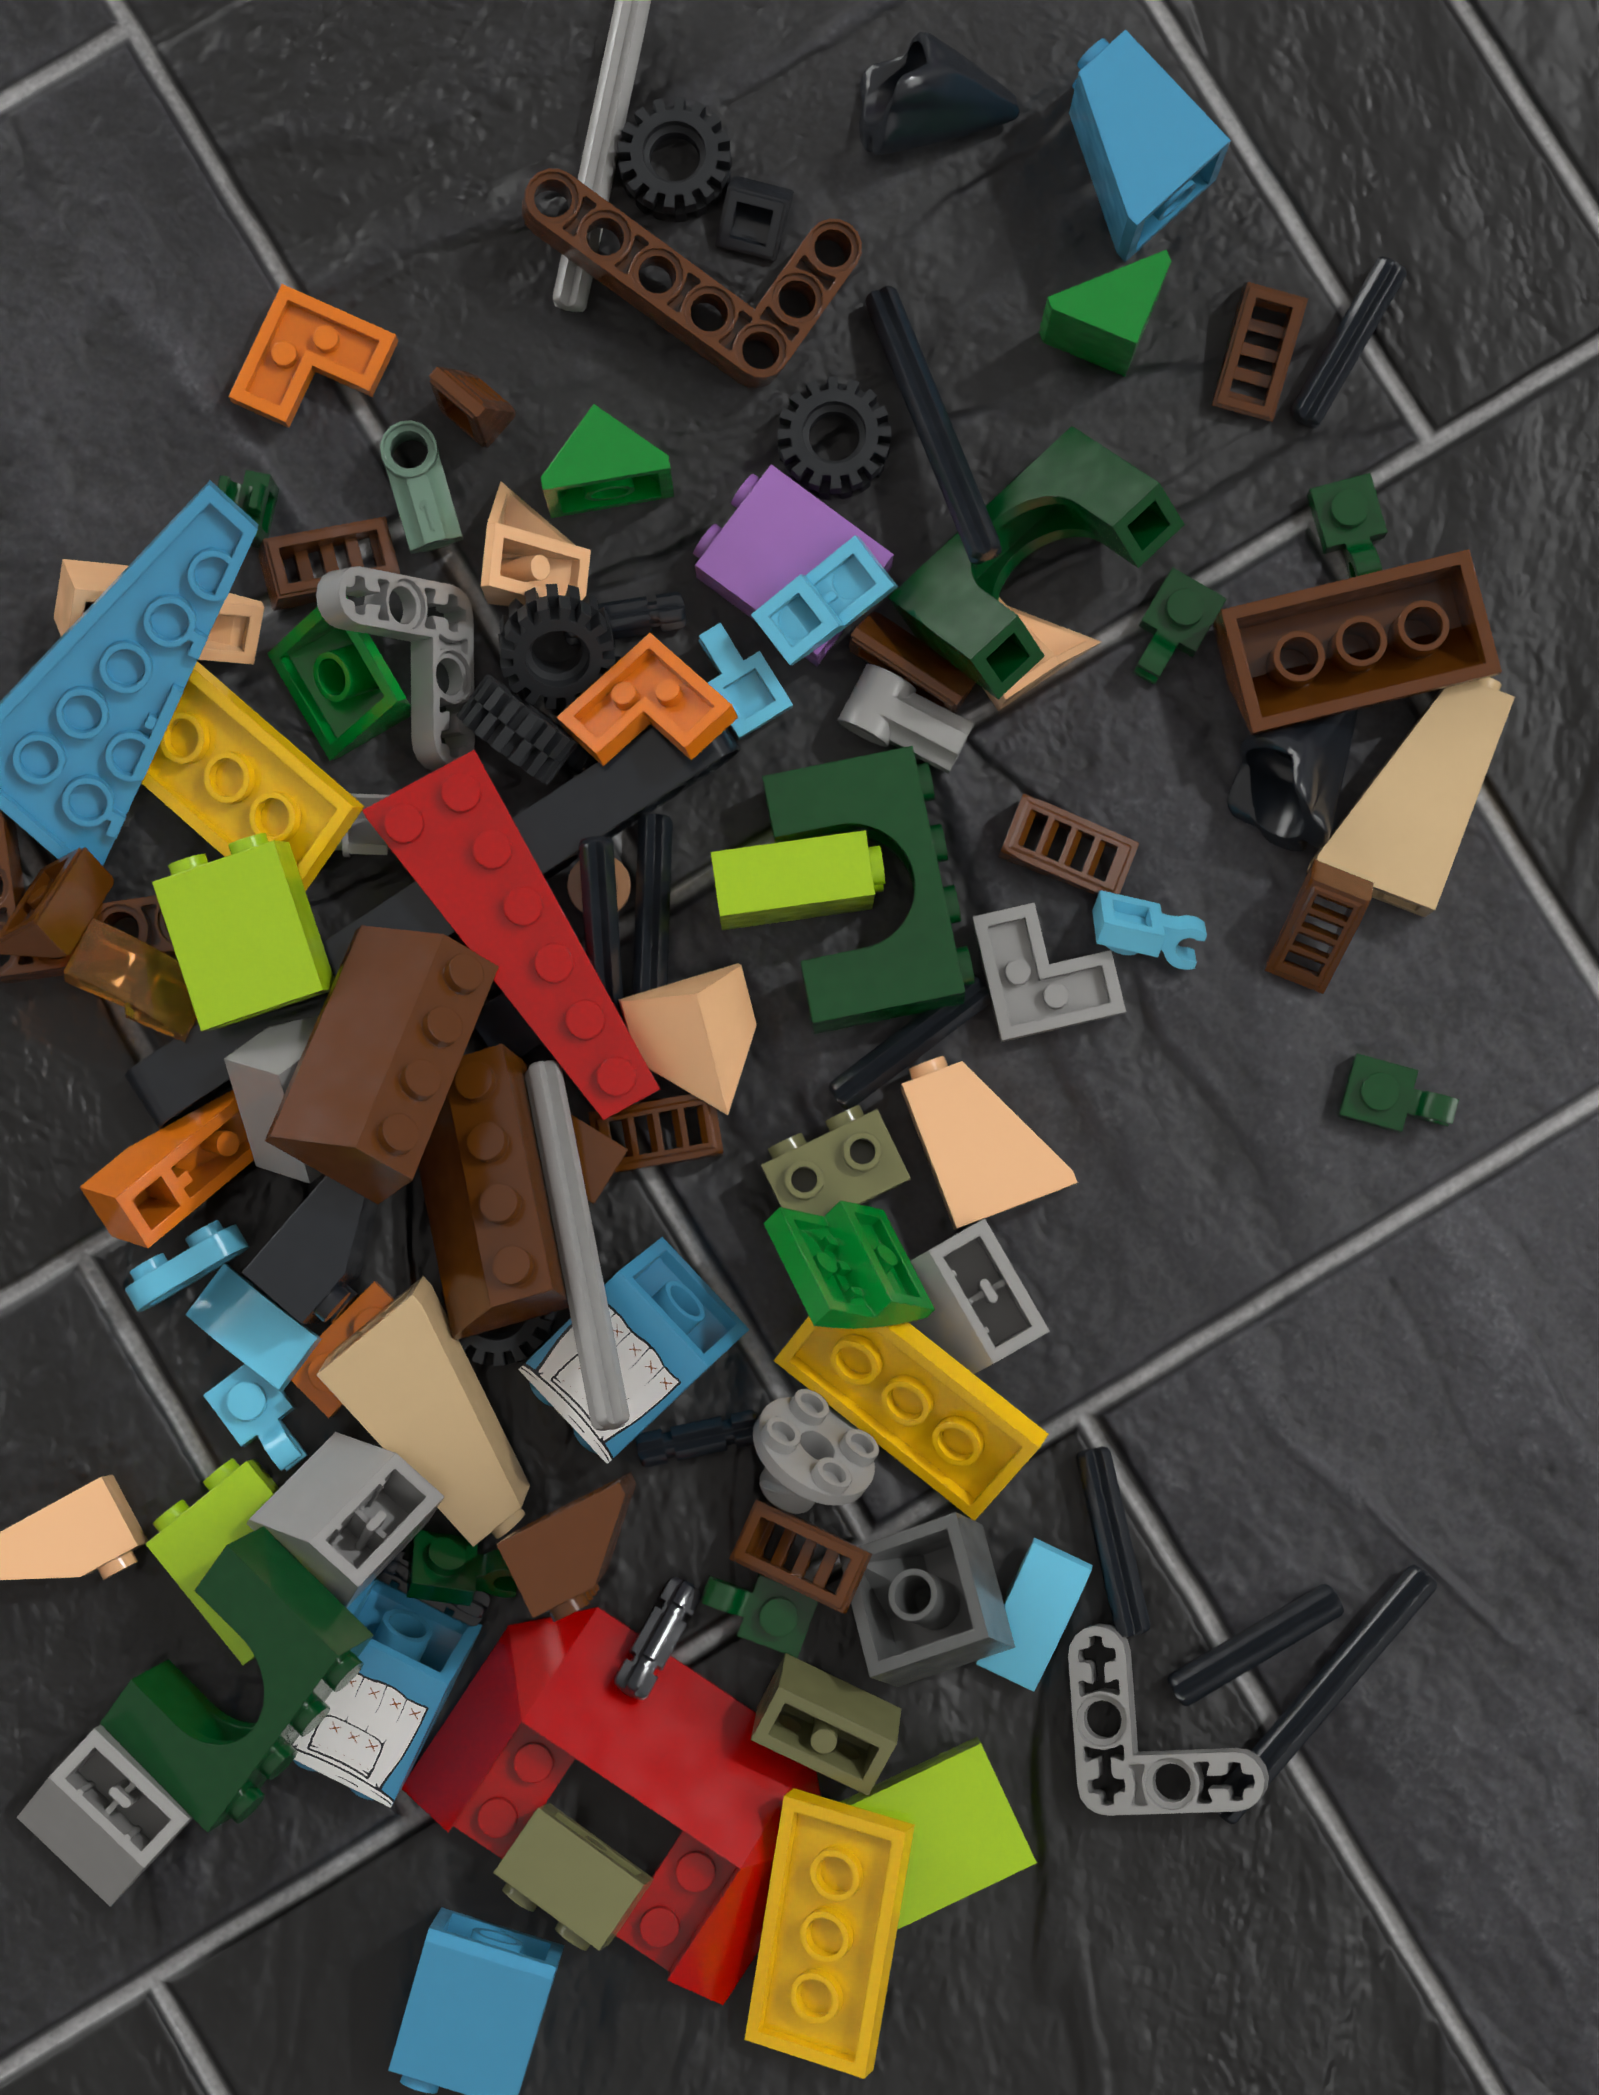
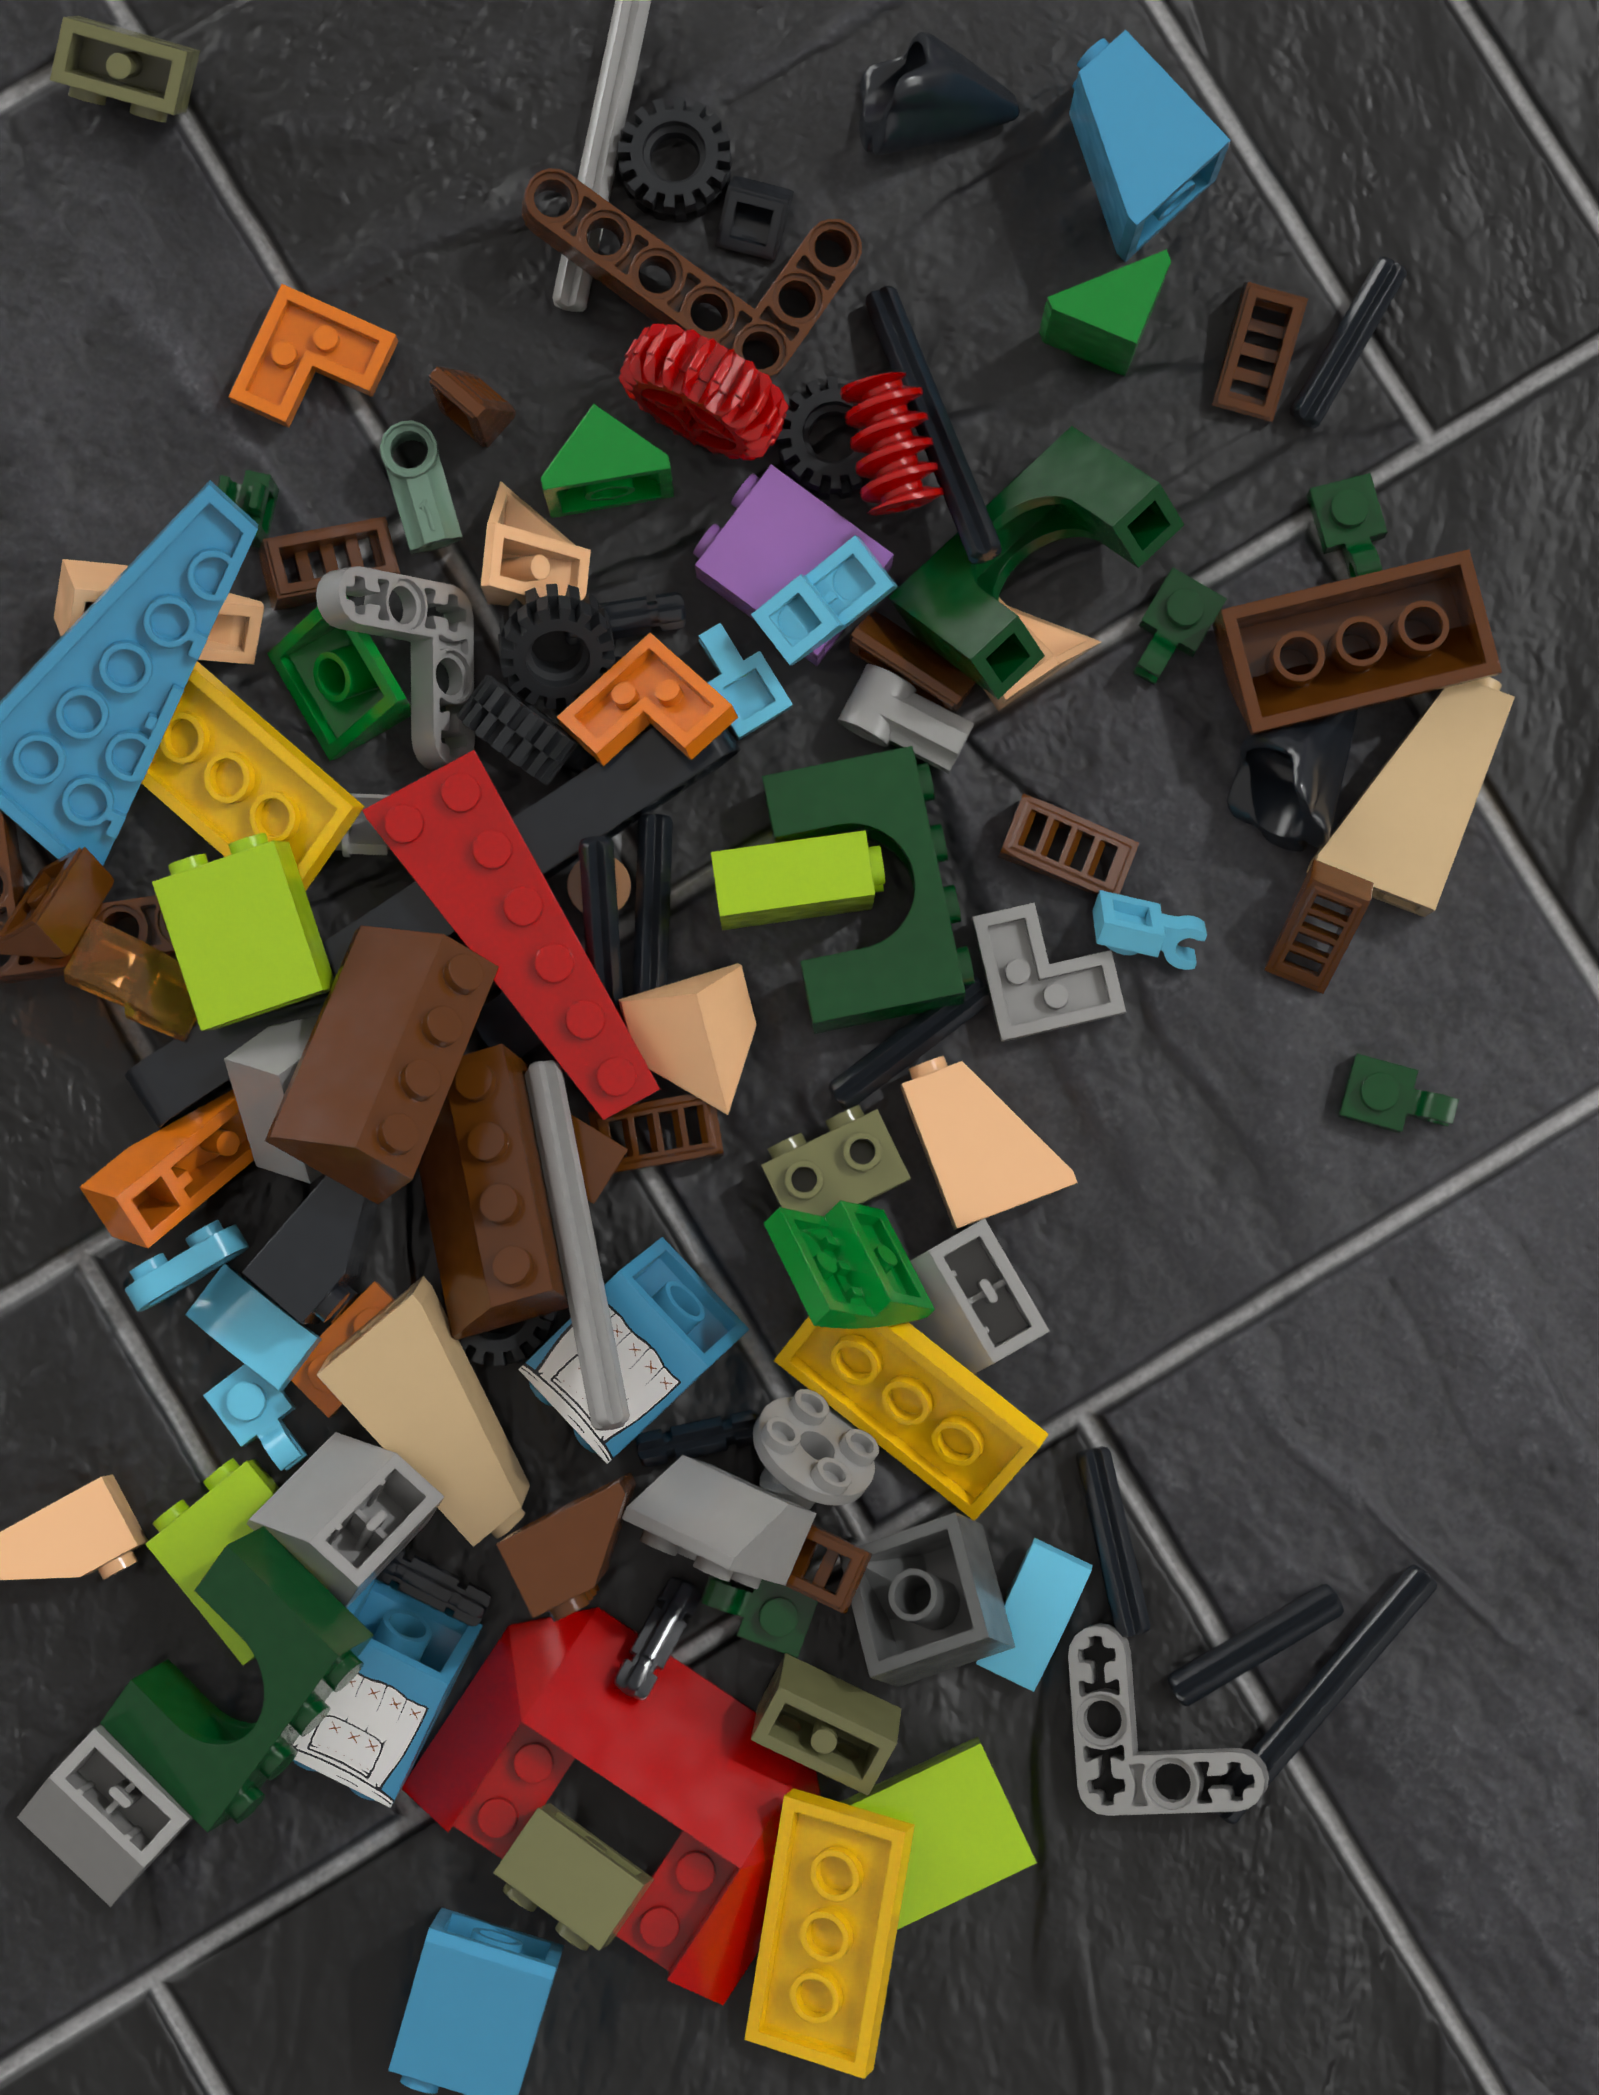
dark green plate [406,1530,517,1606] -> none
none -> olive brick [50,16,200,123]
none -> red gear [619,324,789,460]
none -> light grey slope [622,1455,817,1589]
none -> red piece [840,372,943,515]

